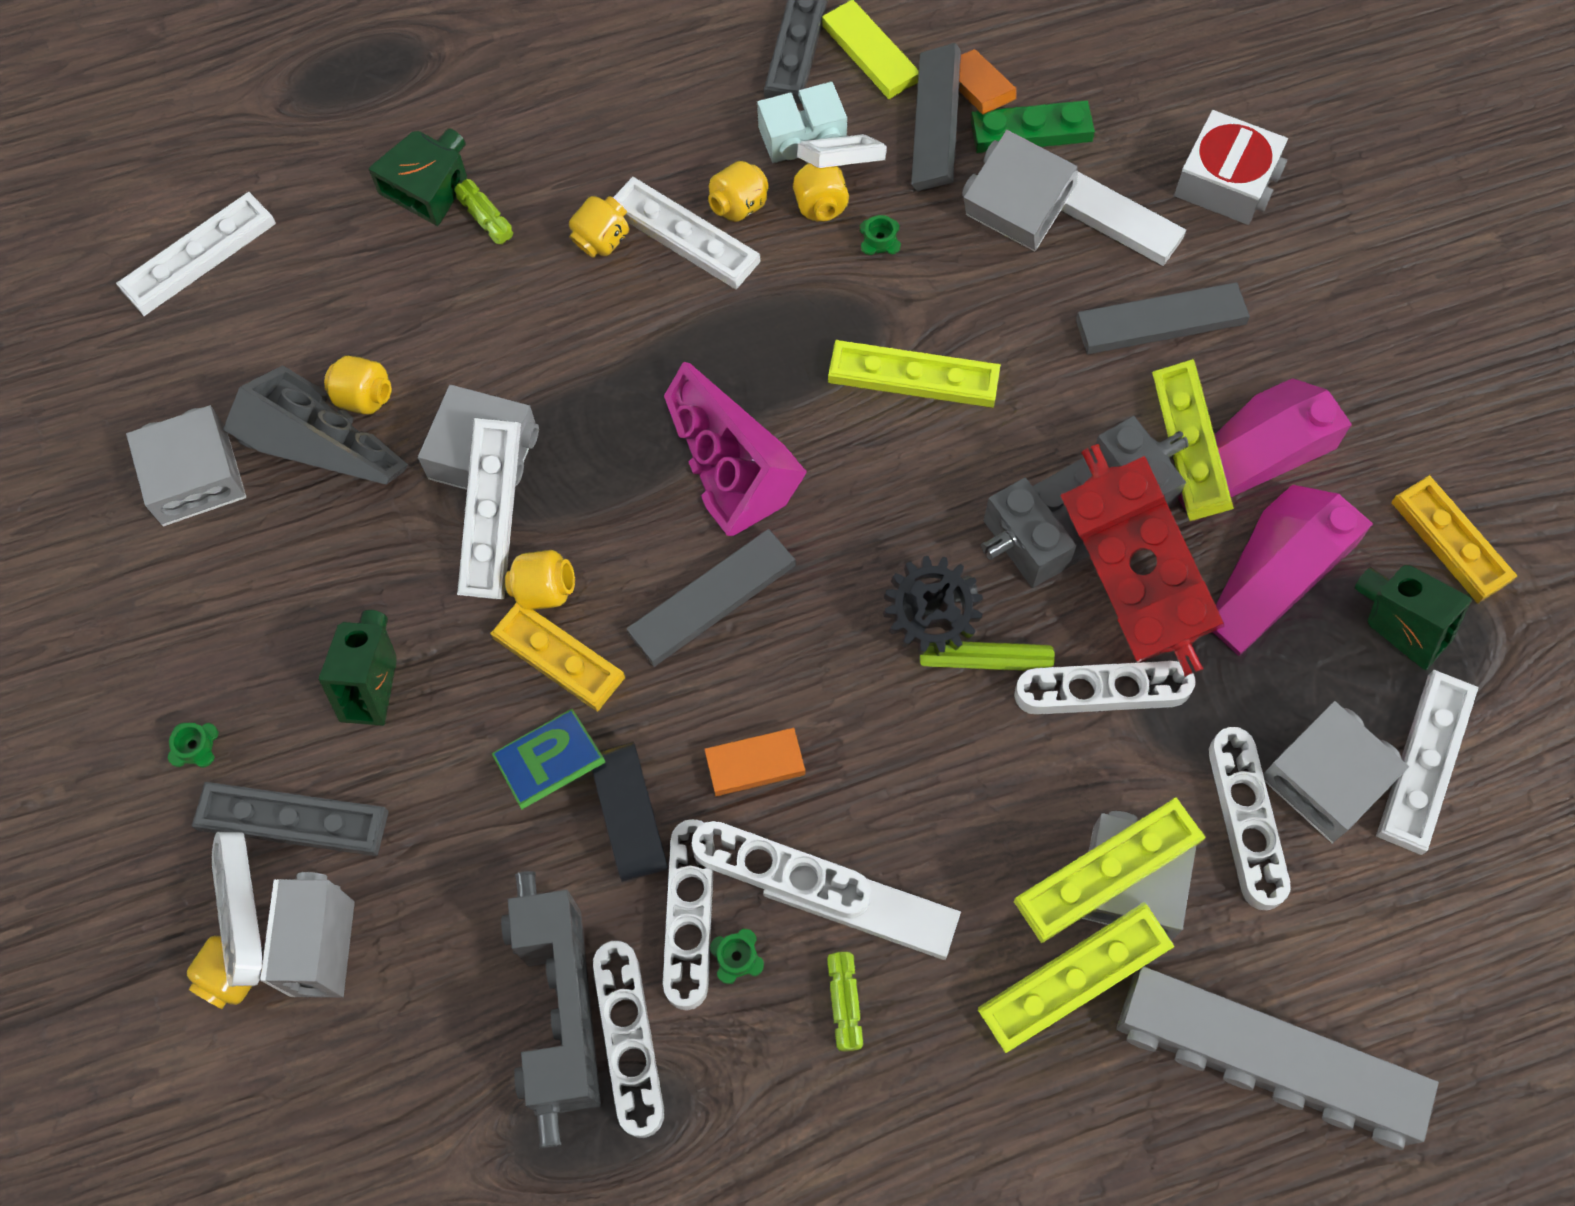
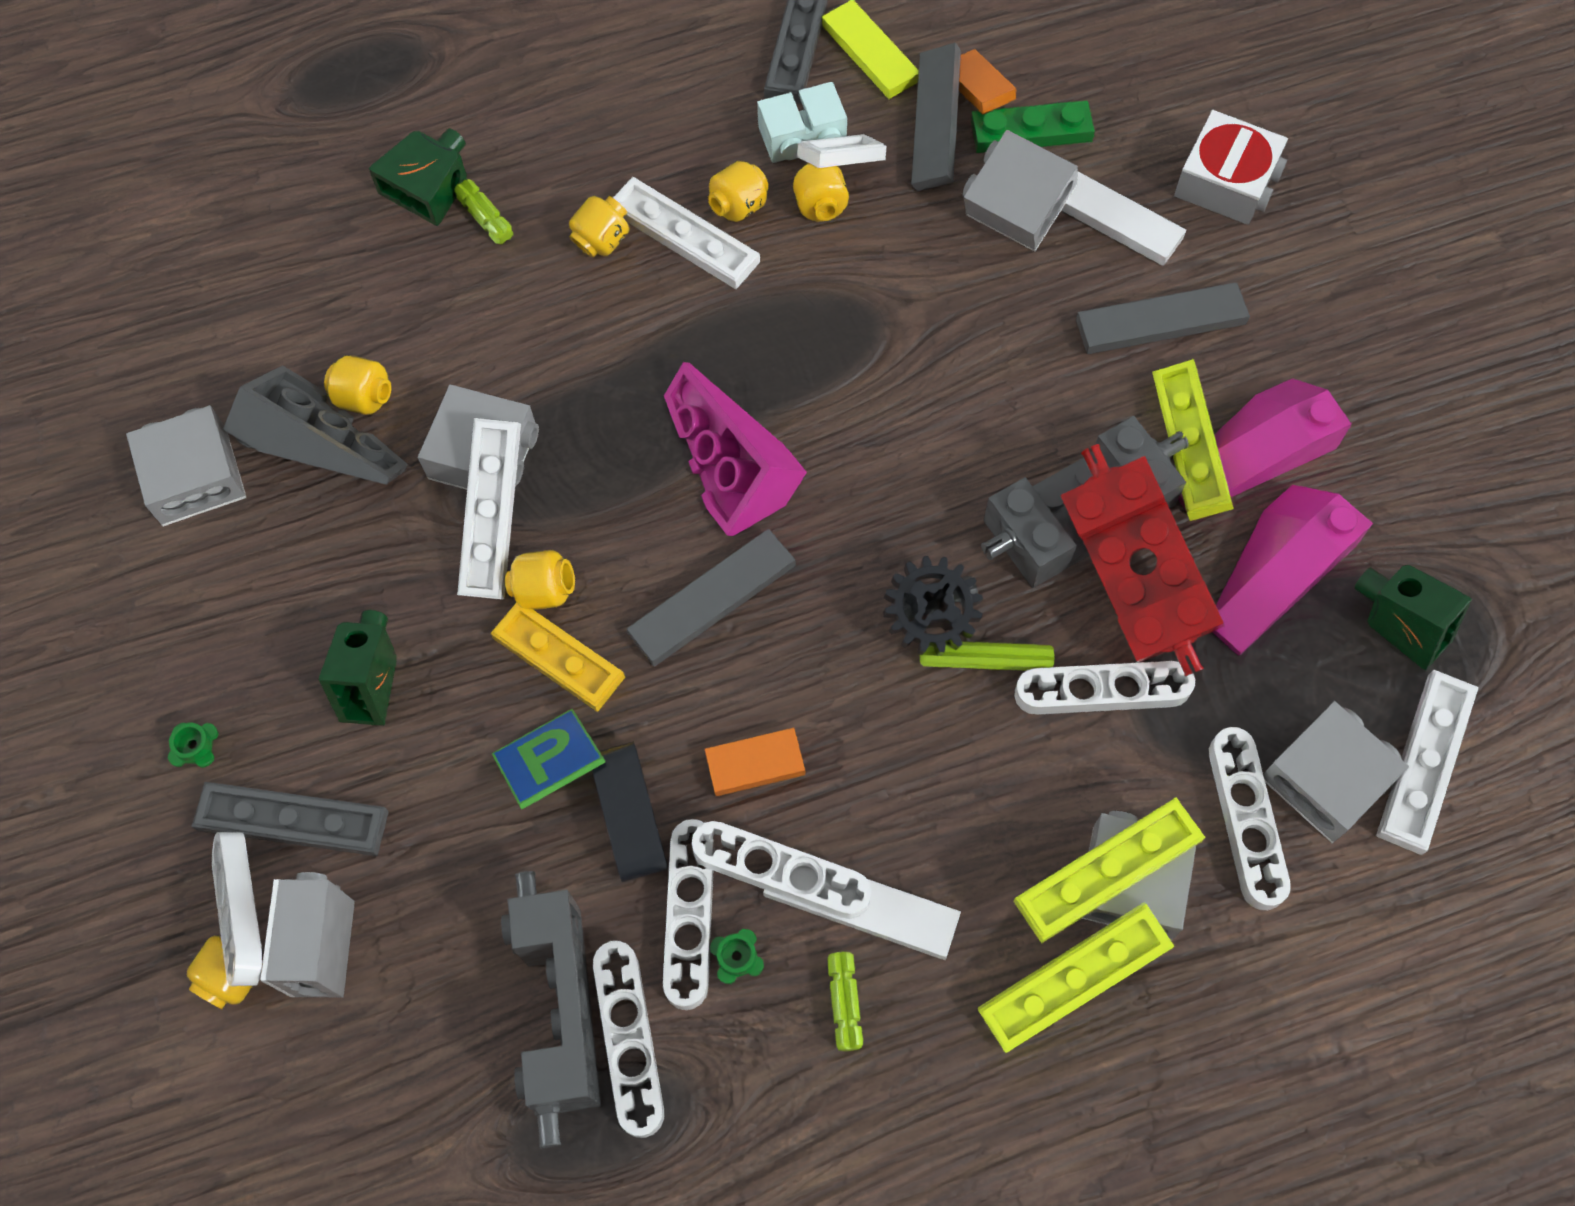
white tile [116,192,276,316] -> none
neon yellow tile [828,340,1001,408] -> none
green plate [860,215,901,255] -> none
light grey brick [1116,967,1439,1150] -> none
yellow tile [1391,475,1517,604] -> none

